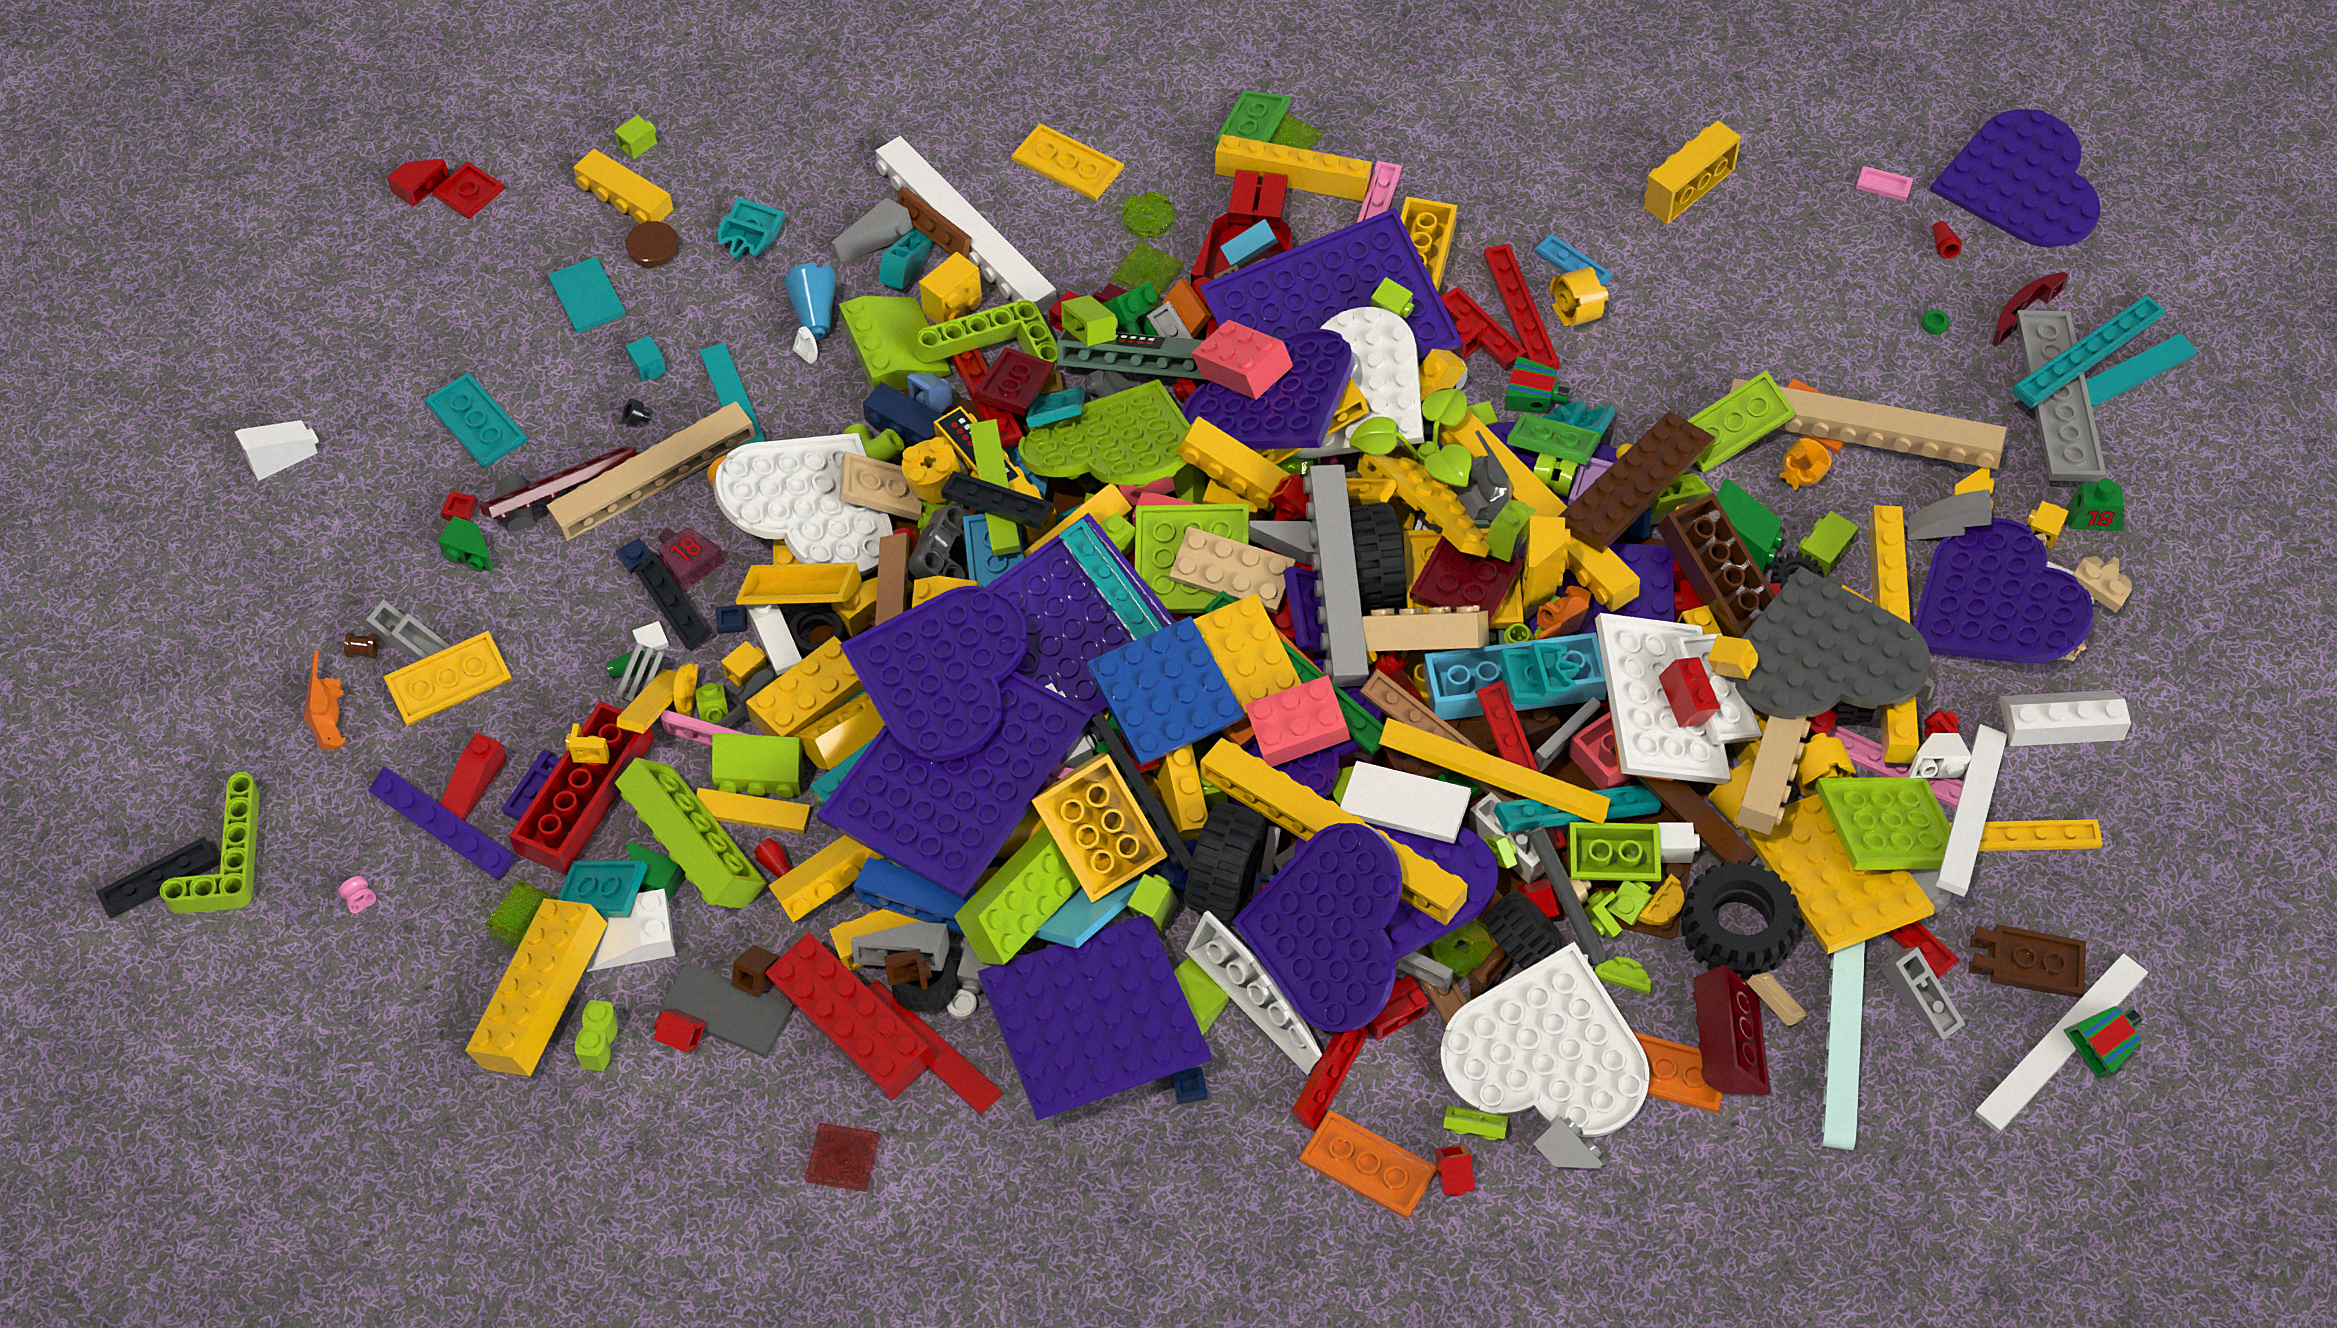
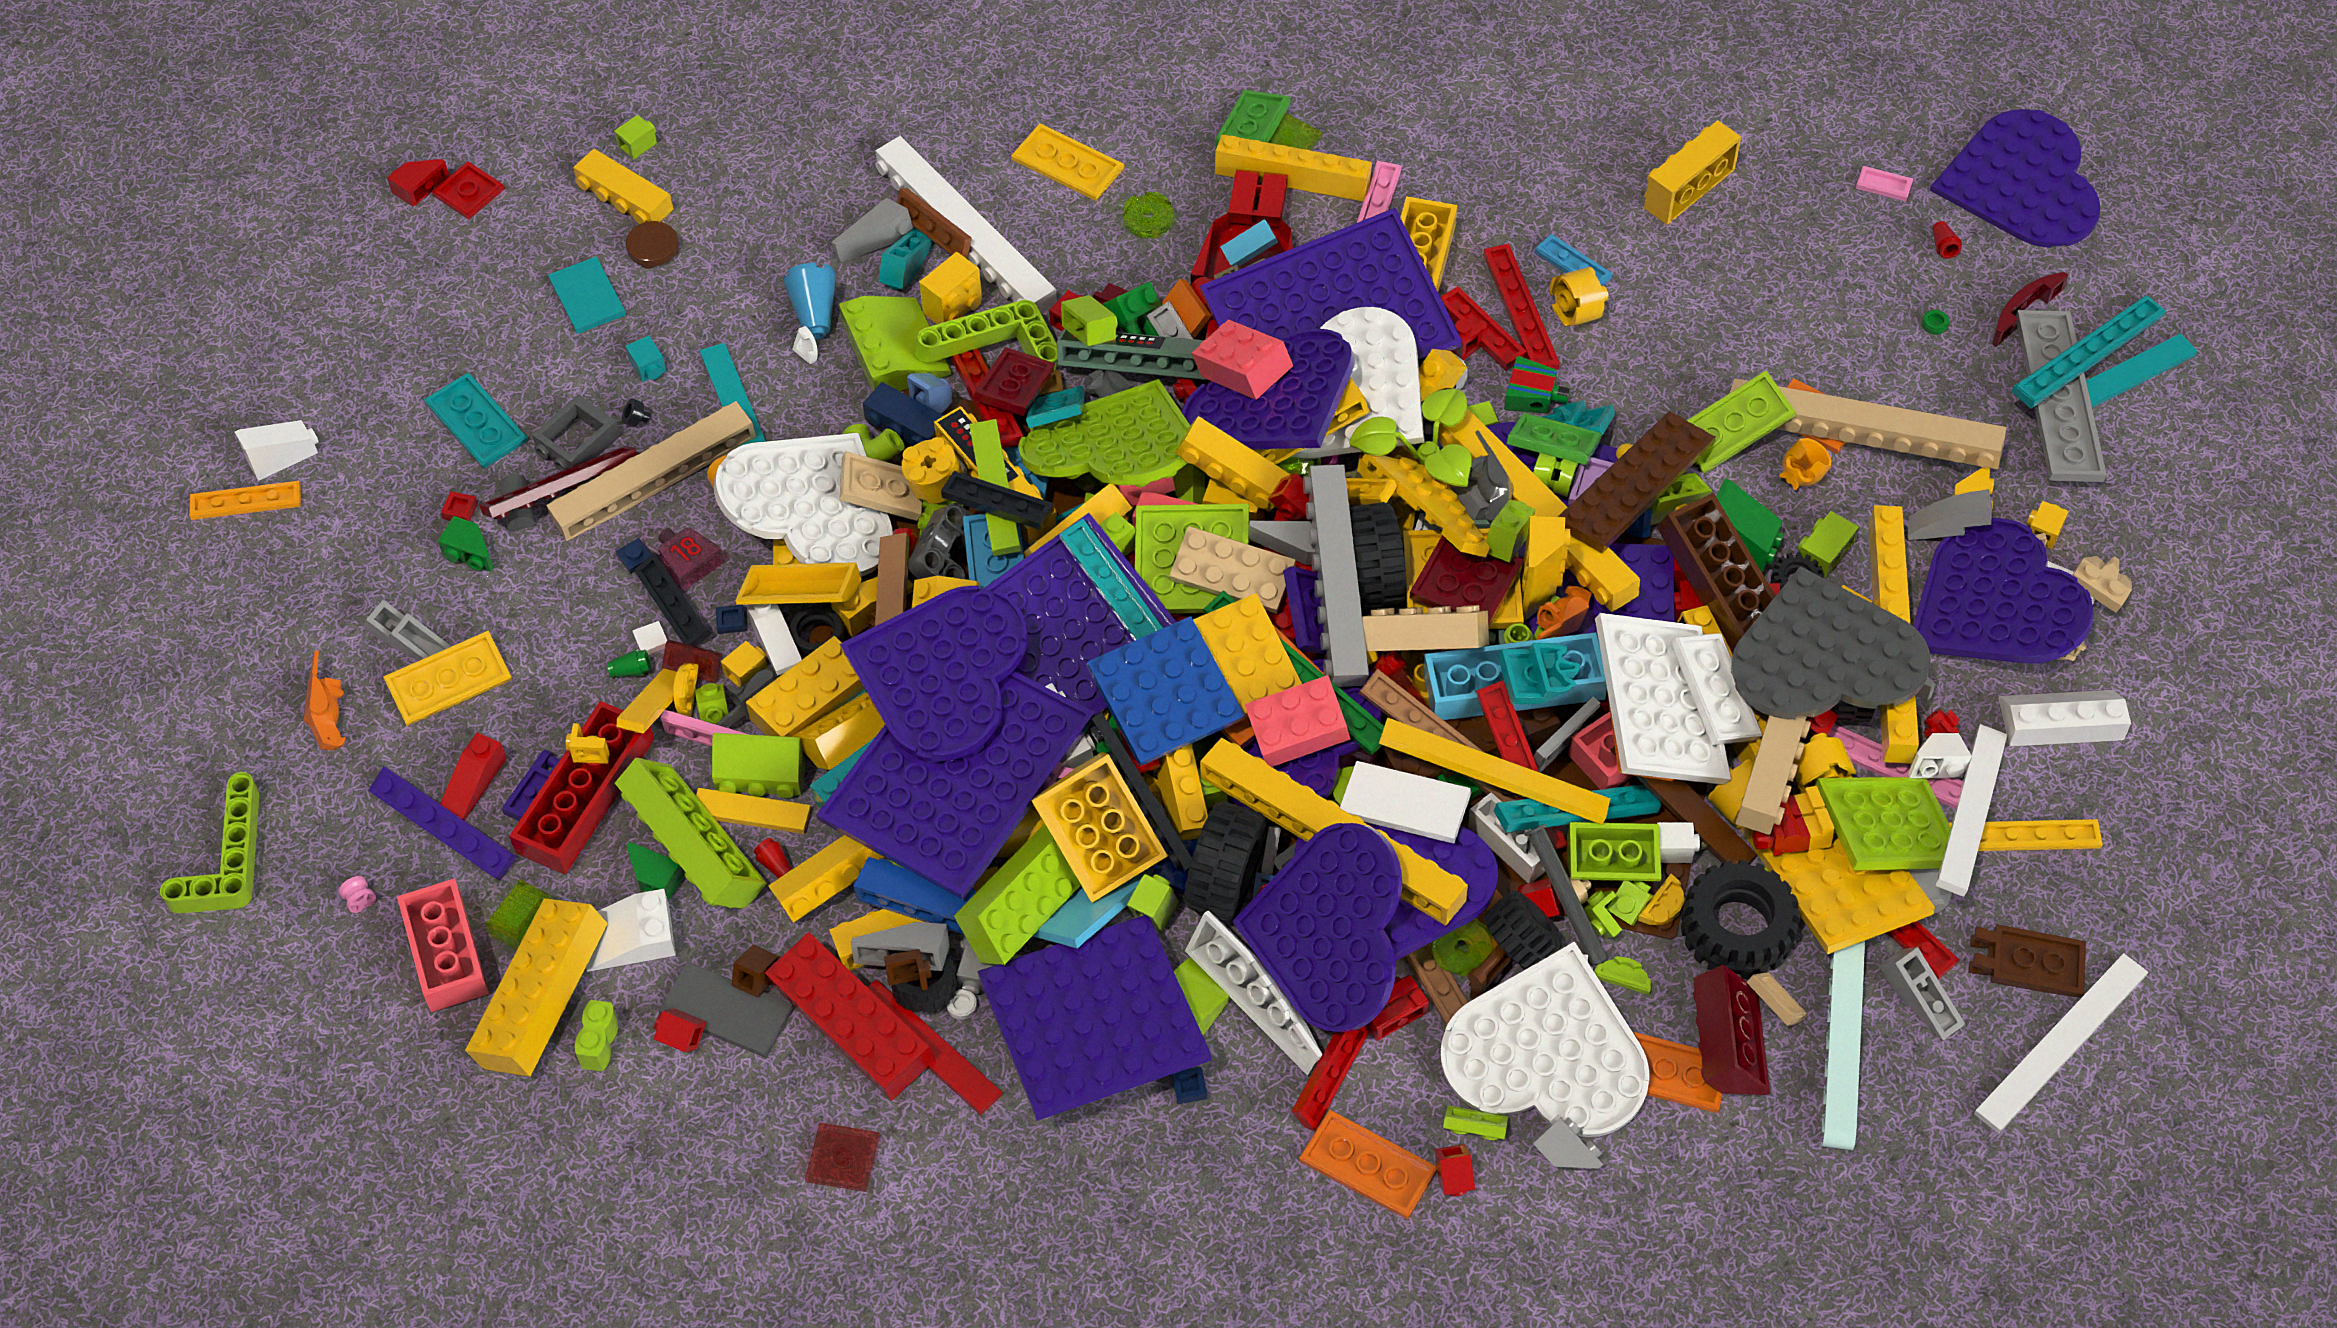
black plate [96,836,219,919] -> none
reddish brown bush [344,632,379,659] -> none
teal tile [557,860,648,917] -> none
light grey tile [615,642,664,702] -> none
teal plate [717,197,786,261] -> none
clear neon green plate [1112,241,1184,299] -> none
lime brick [1370,277,1414,319] -> none
light grey tile [1395,951,1453,992] -> none
lime bracket [1482,833,1517,869] -> none
red brick [1658,657,1720,728] -> none
yellow brick [1707,635,1758,680] -> none
torso [2063,1006,2142,1078] -> none
green torso [2066,478,2124,531] -> none
none -> light orange tile [189,481,301,520]
none -> coral brick [397,878,490,1013]
none -> dark grey window [532,395,620,471]
none -> clear red plate [661,640,722,682]
none -> hips [1752,786,1834,856]

